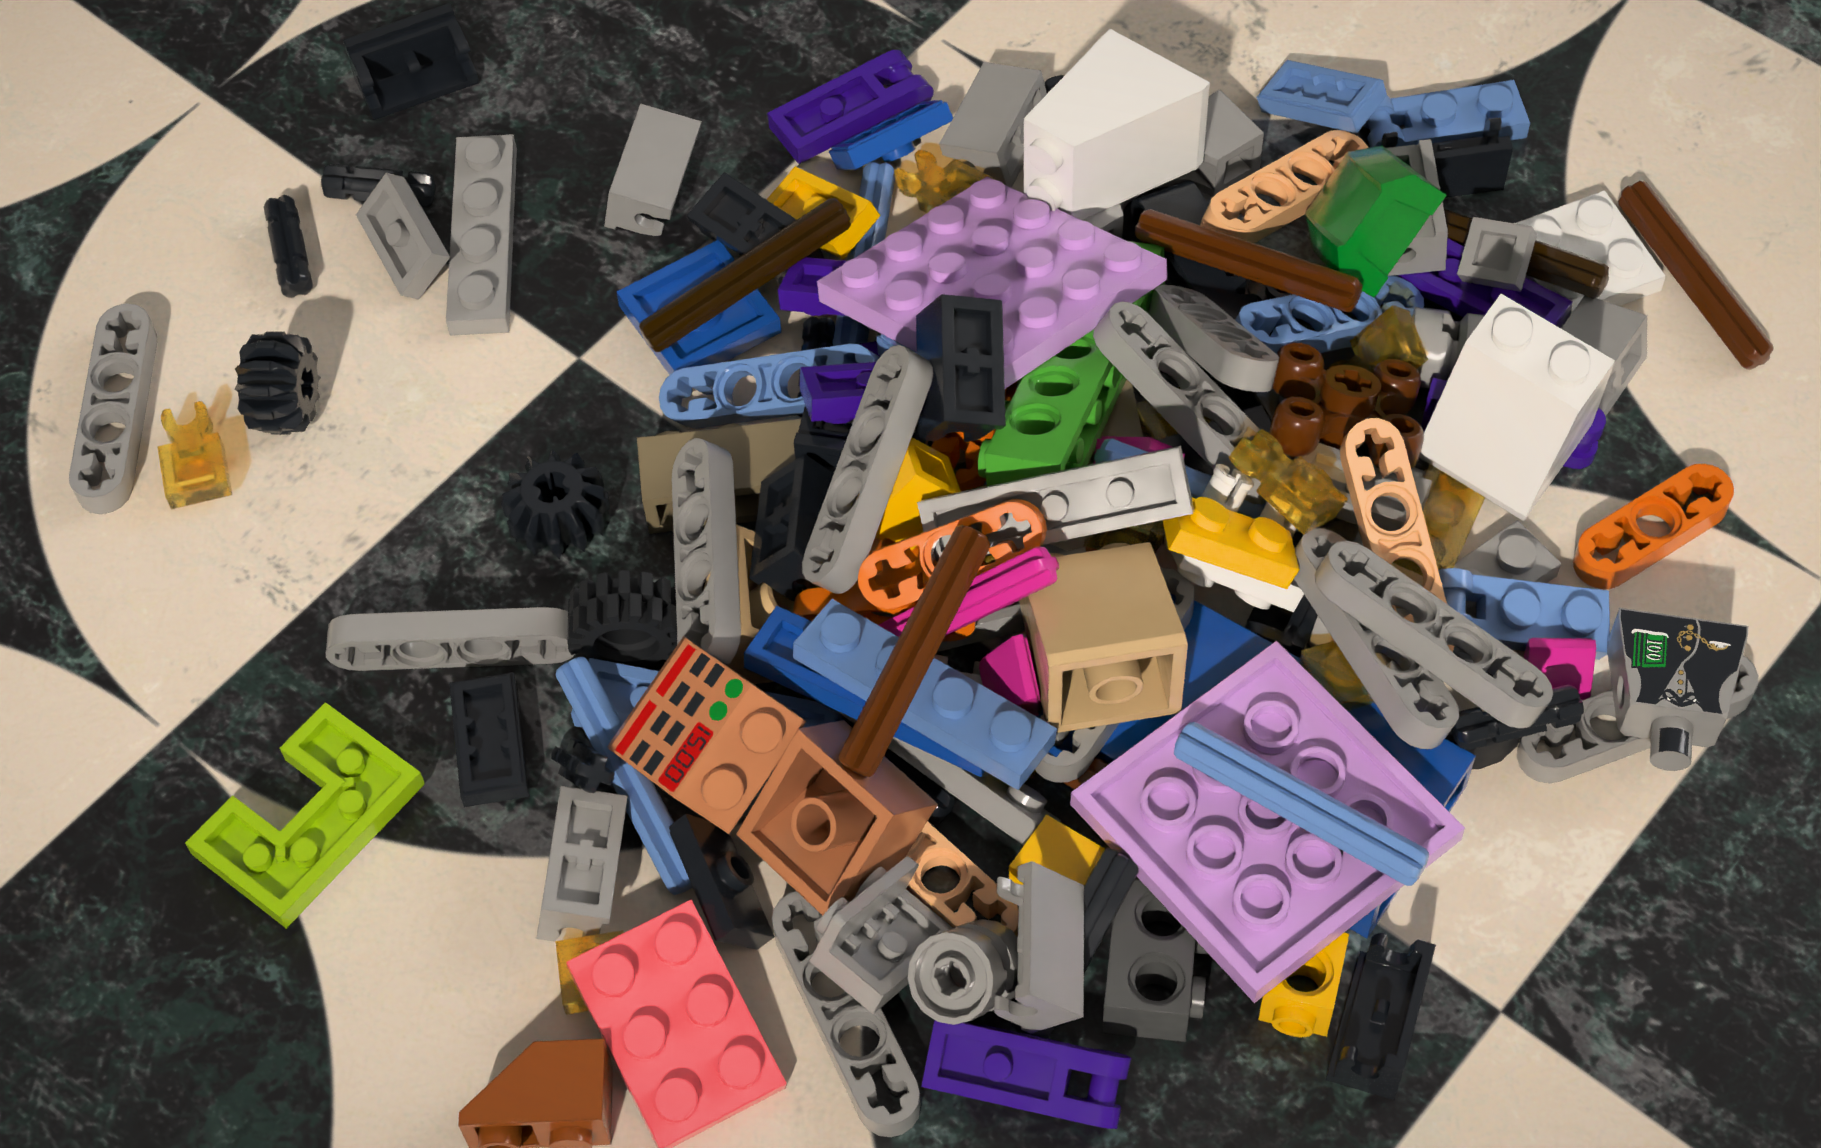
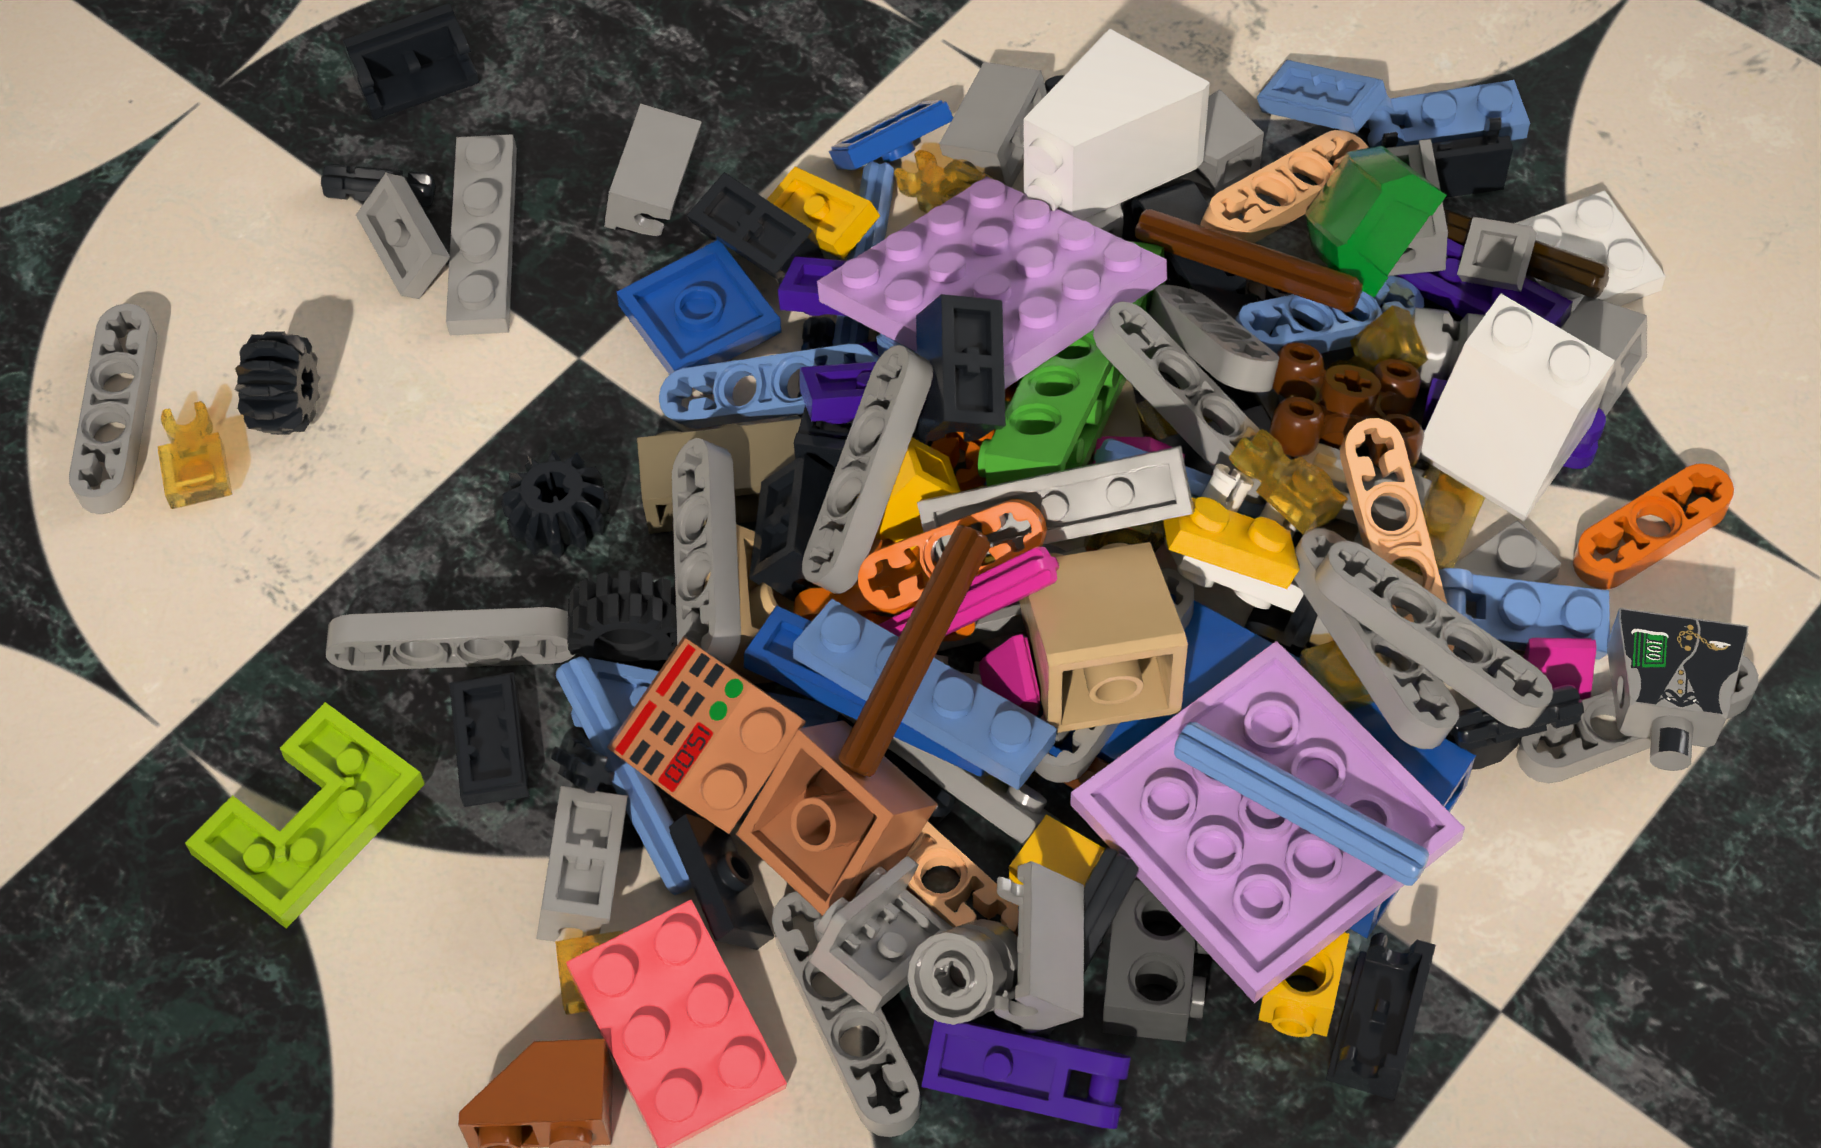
black axle [263,195,313,298] -> none
dark brown axle [639,198,851,352] -> none
dark purple plate [767,50,934,164] -> none
reddish brown axle [1618,181,1774,370] -> none

